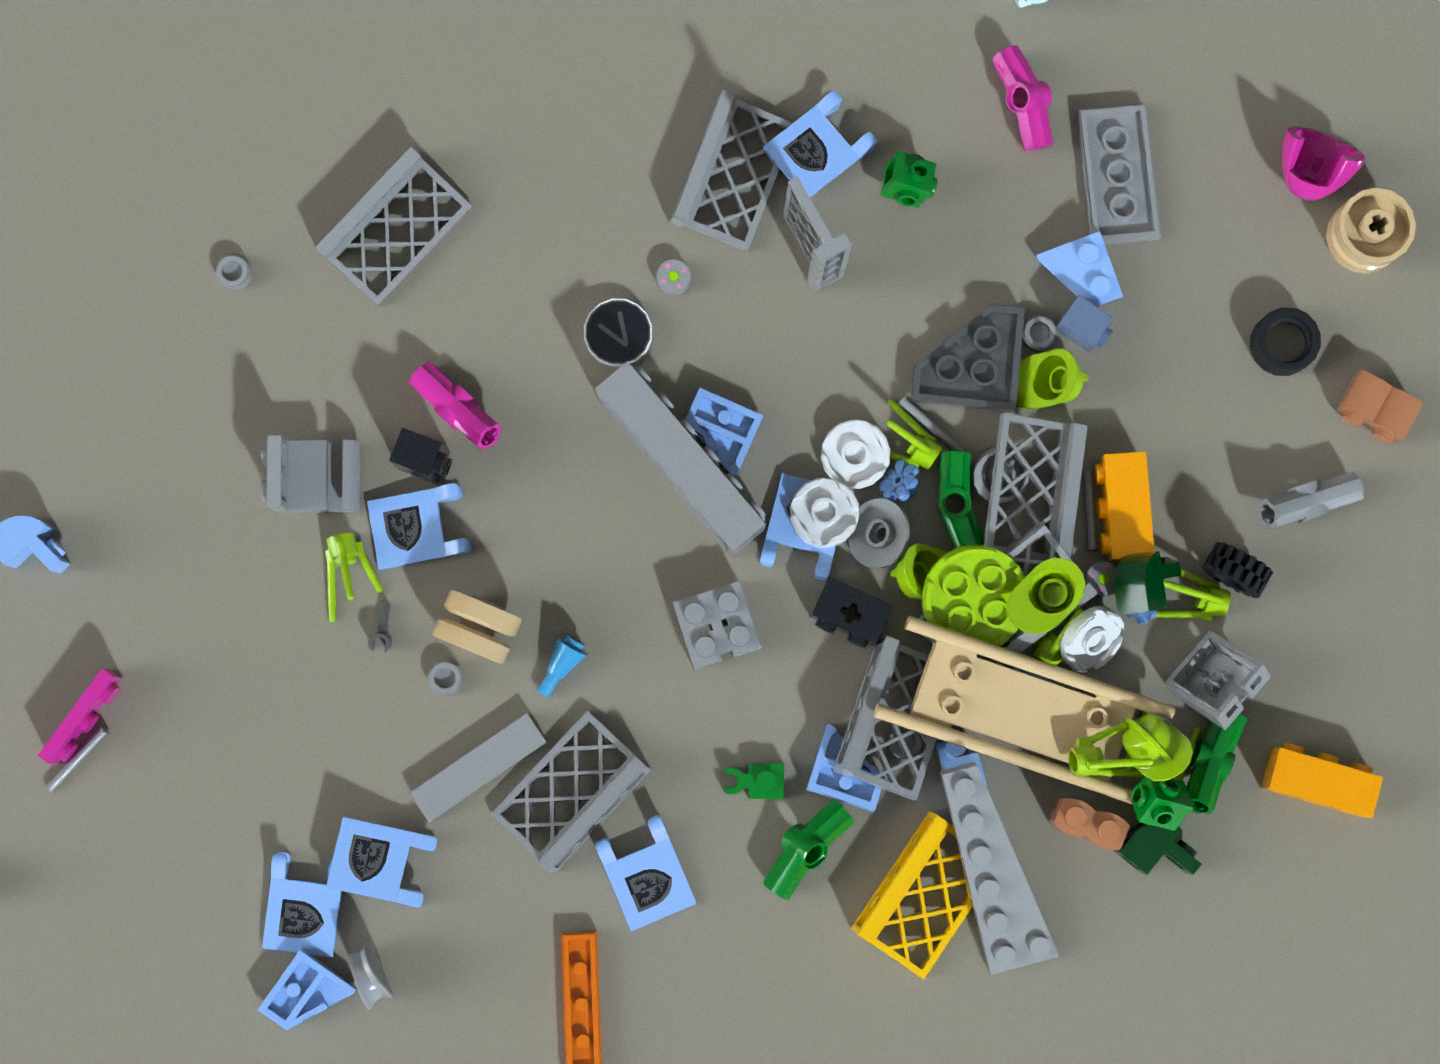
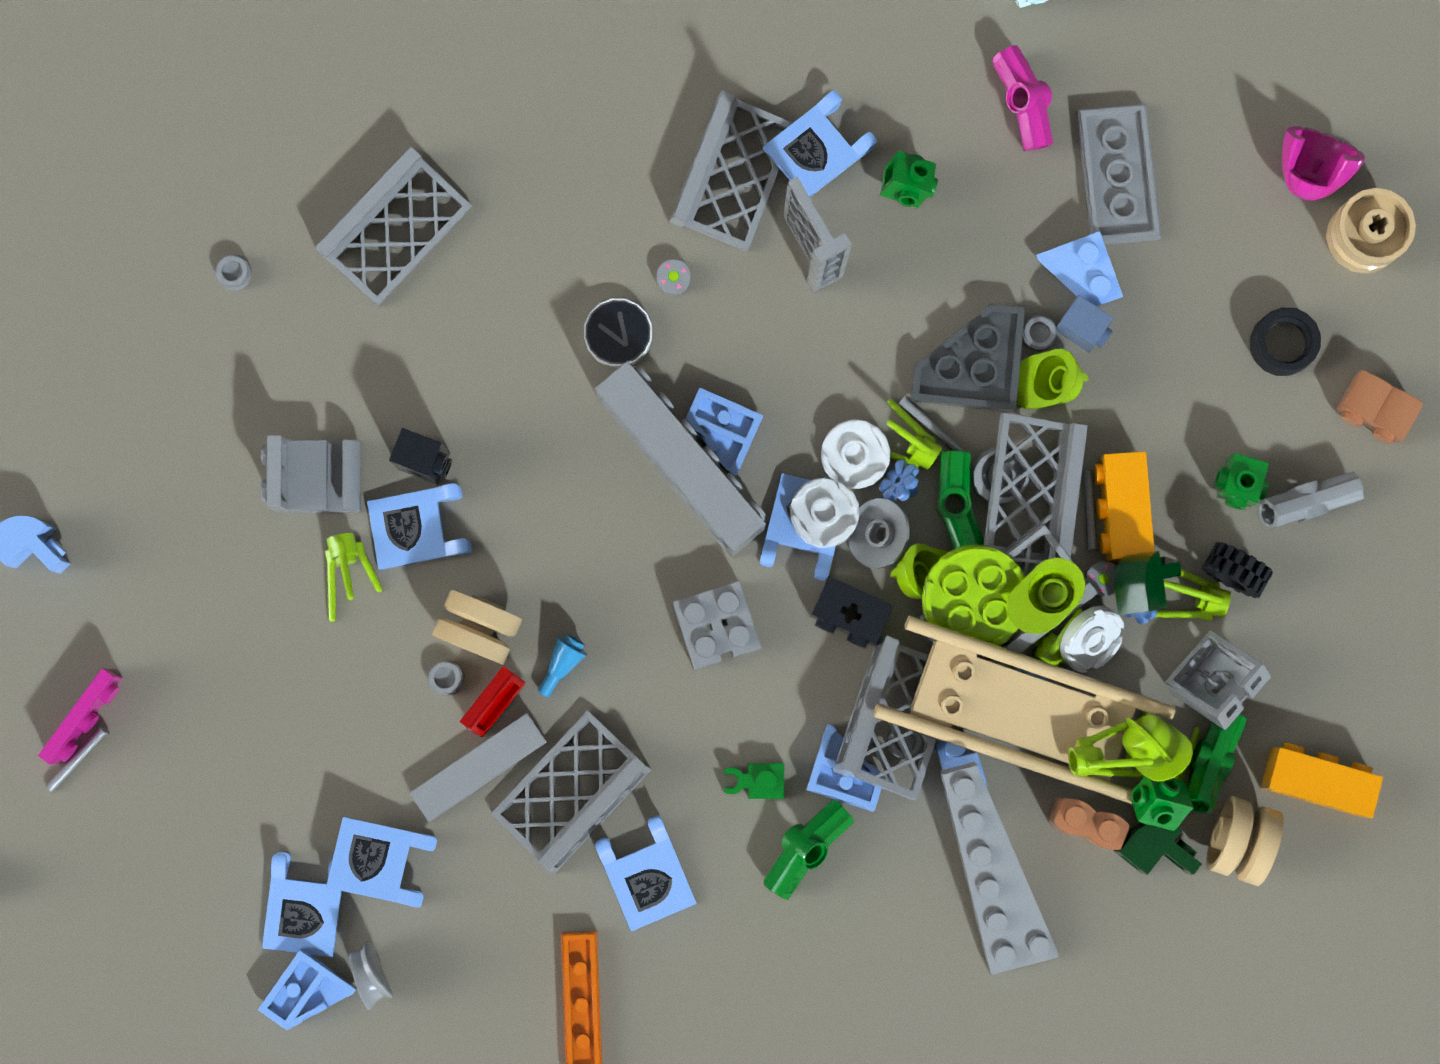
dark grey hand [368,603,392,652] -> none
dark pink piece [408,361,502,450] -> none
yellow fence [850,811,973,979] -> none
none -> red tile [459,665,526,737]
none -> tan wheel [1206,796,1284,886]
none -> green brick [1214,453,1269,510]

